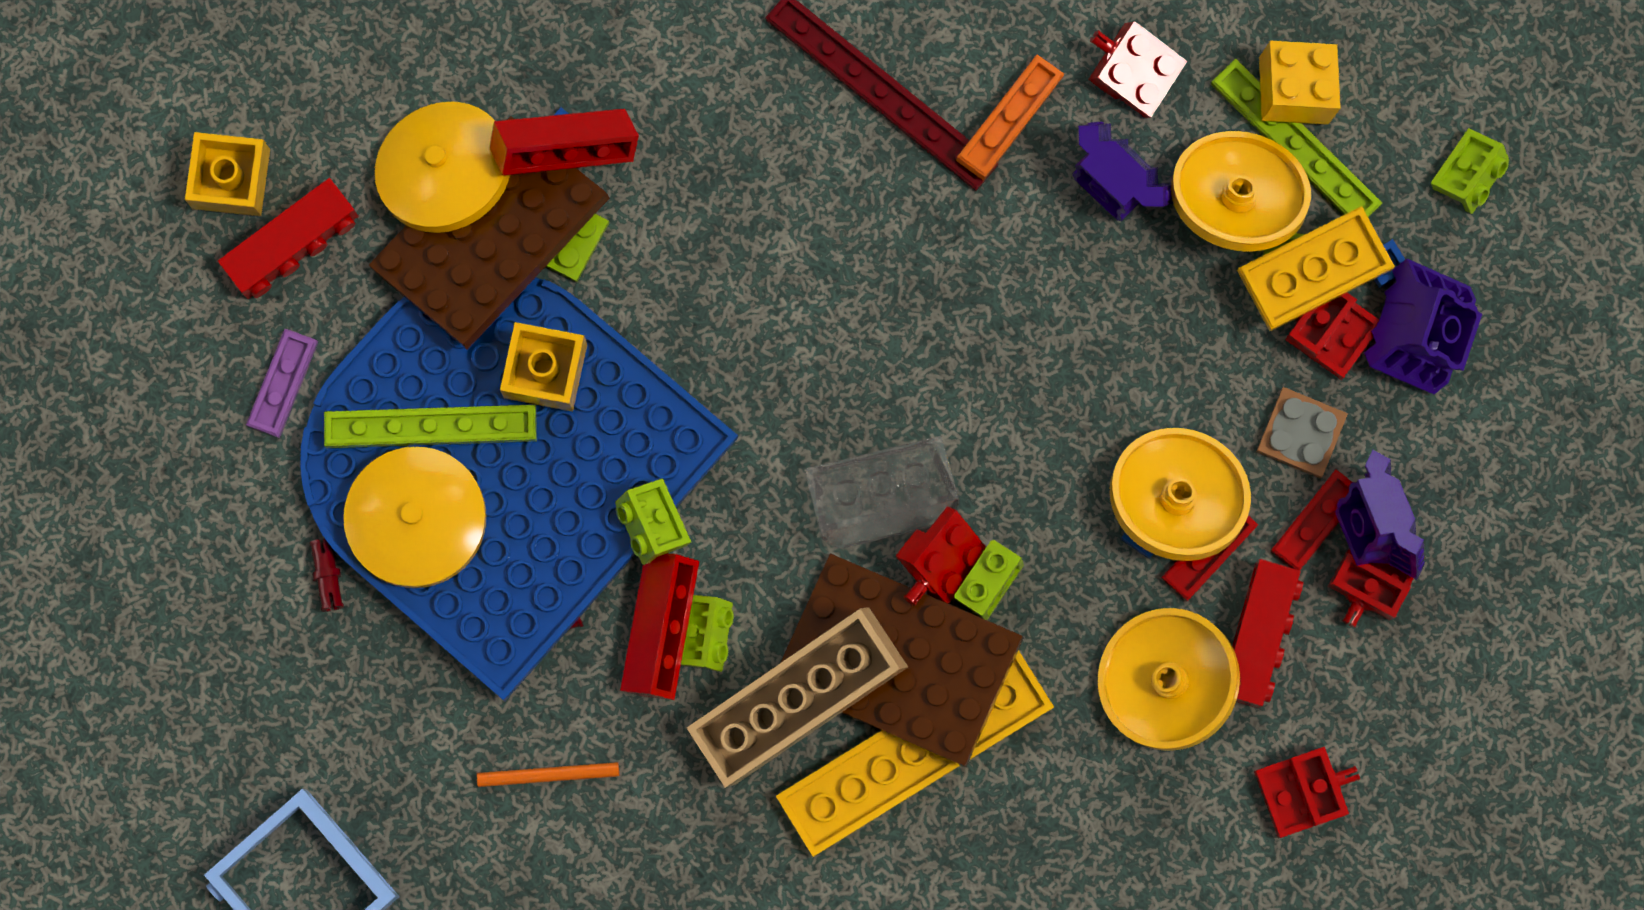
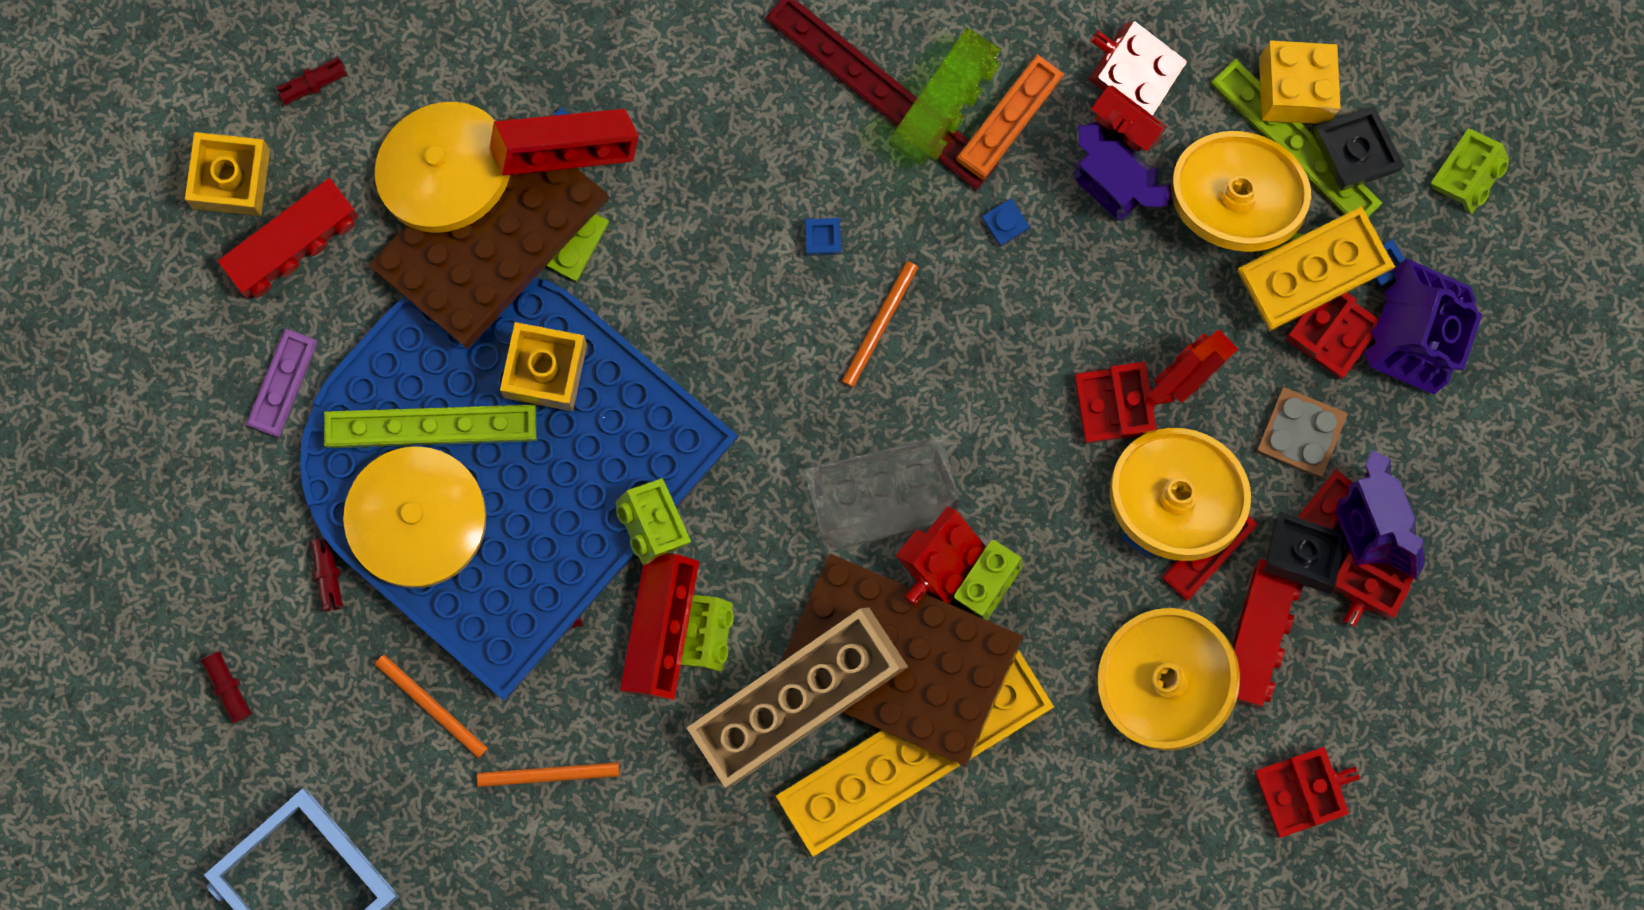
none -> dark red pin [200,651,253,724]
none -> dark red pin [276,56,348,106]
none -> orange bar [375,654,488,759]
none -> blue plate [805,218,841,256]
none -> orange bar [841,261,918,388]
none -> clear neon green brick [889,27,1001,167]
none -> blue plate [982,199,1030,247]
none -> red plate [1074,361,1175,444]
none -> red plate [1091,85,1167,152]
none -> red plate [1148,329,1238,404]
none -> black plate [1263,511,1345,595]
none -> black plate [1311,106,1404,191]

